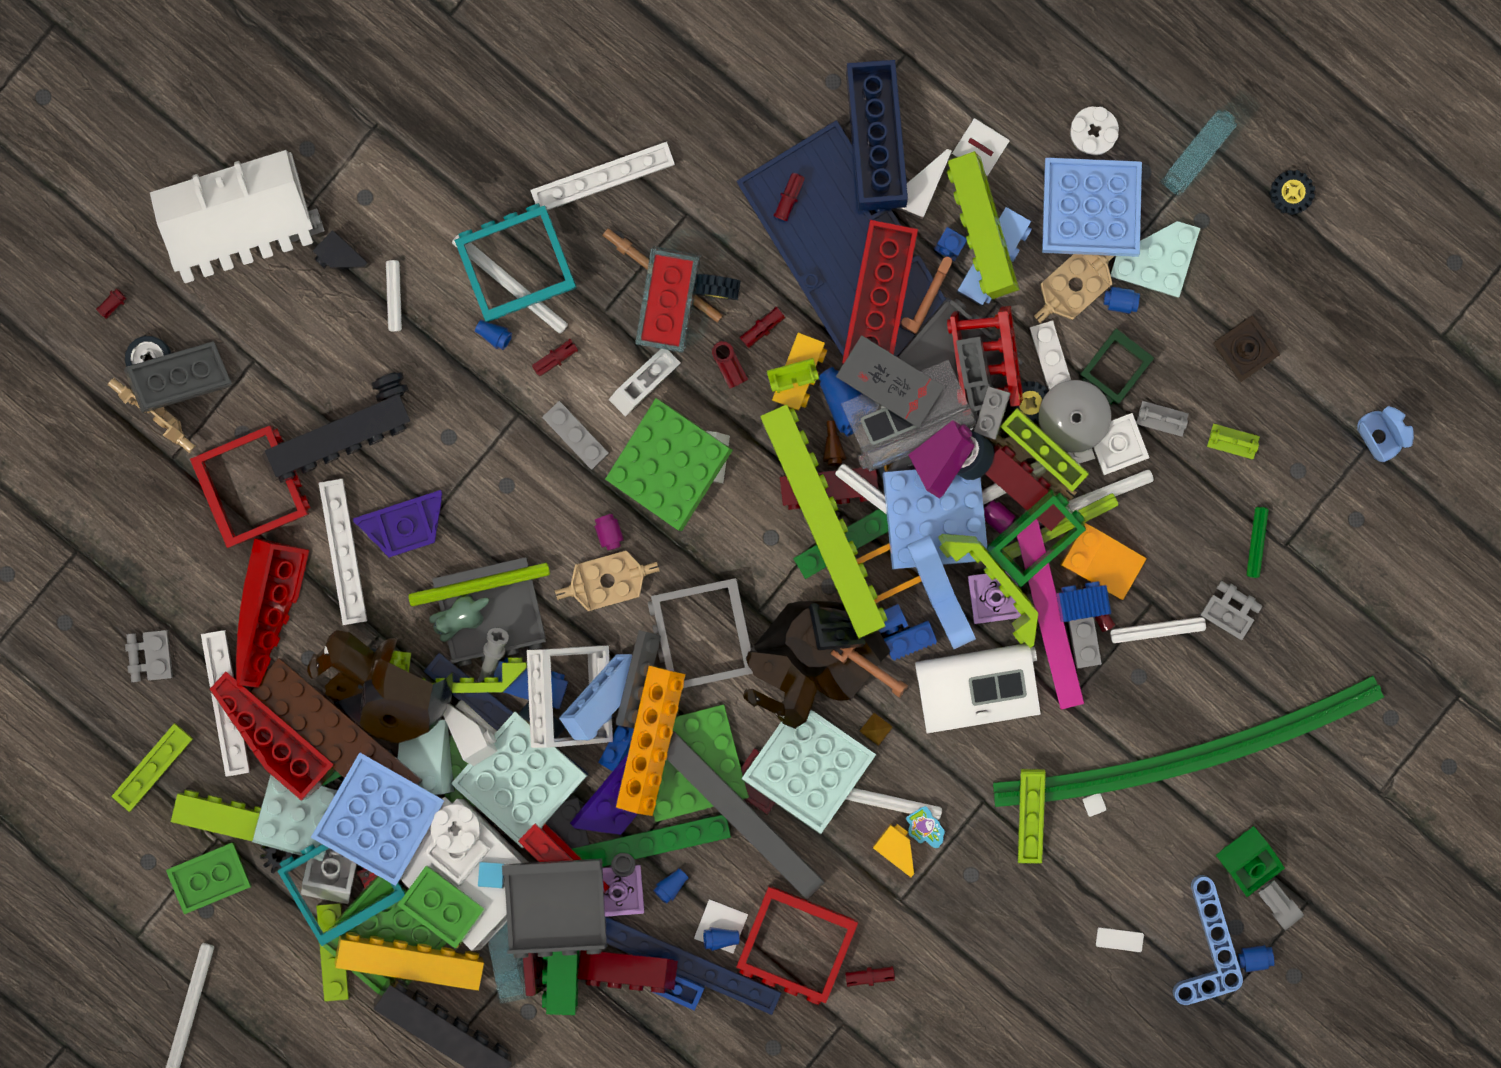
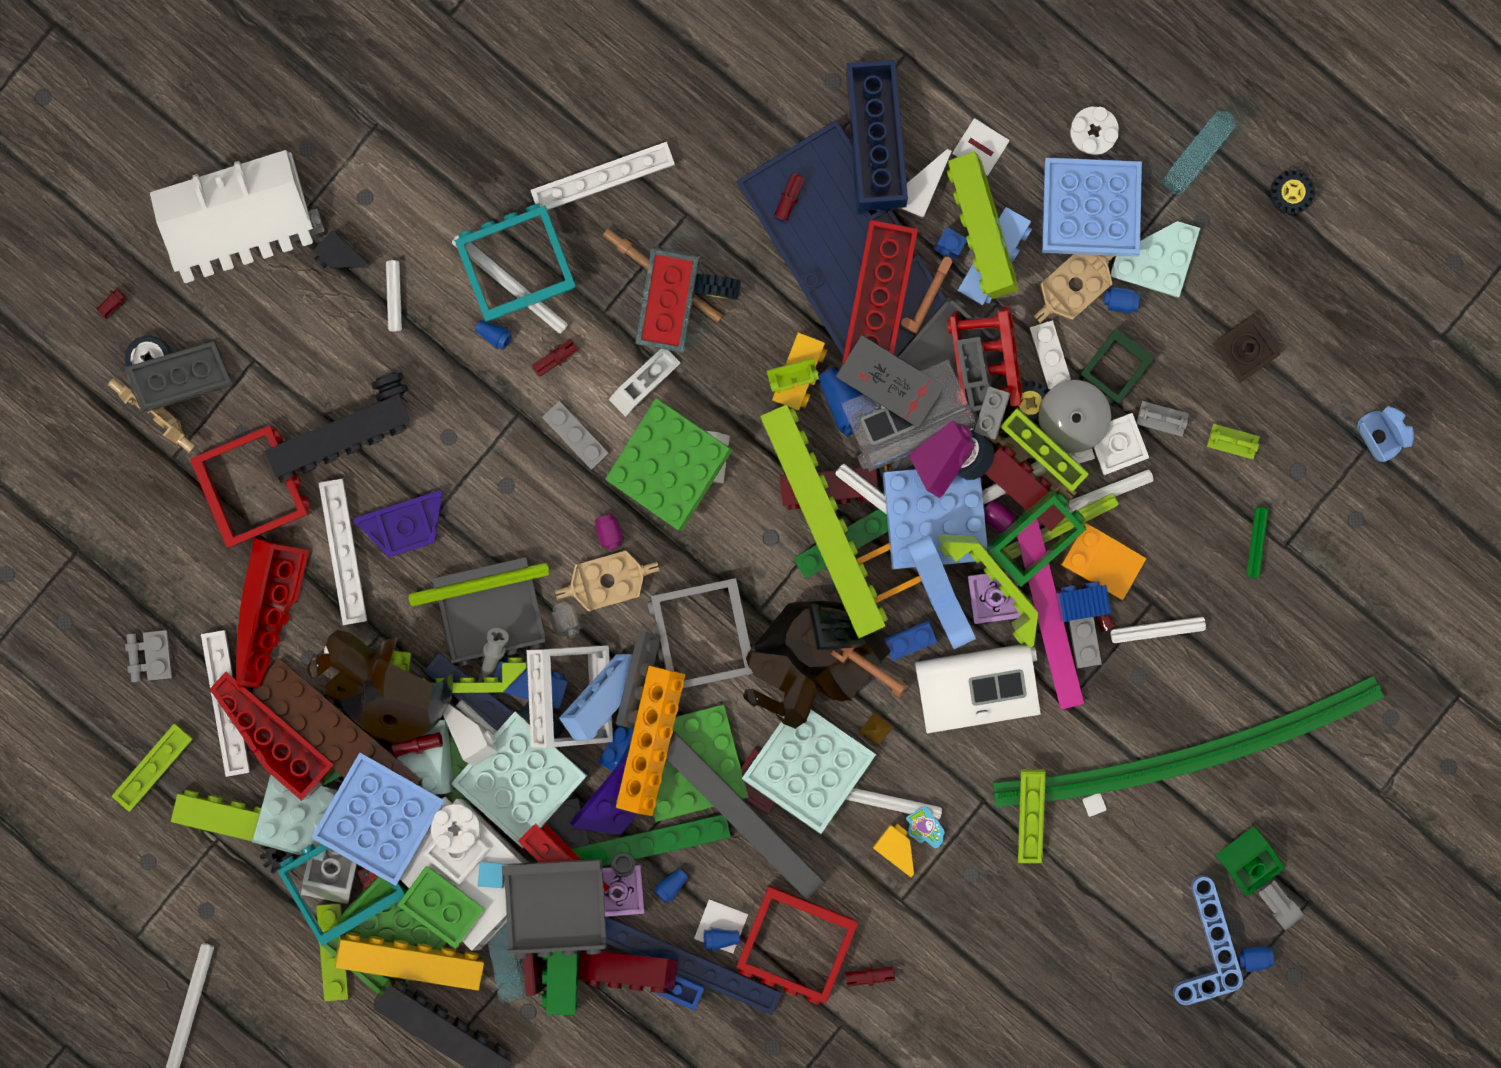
bright green plate [166,842,252,914] -> none
sand green animal [429,594,489,642] -> none
dark red piece [712,341,748,389] -> none
dark red pin [739,307,786,348] -> none
reddish brown cone [823,420,847,466] -> none
blue brick [878,604,908,636] -> none
white sticker [1096,928,1144,952] -> none
light grey plate [1200,580,1263,640] -> none
none -> dark red pin [392,732,443,757]
none -> clear head [549,602,585,639]

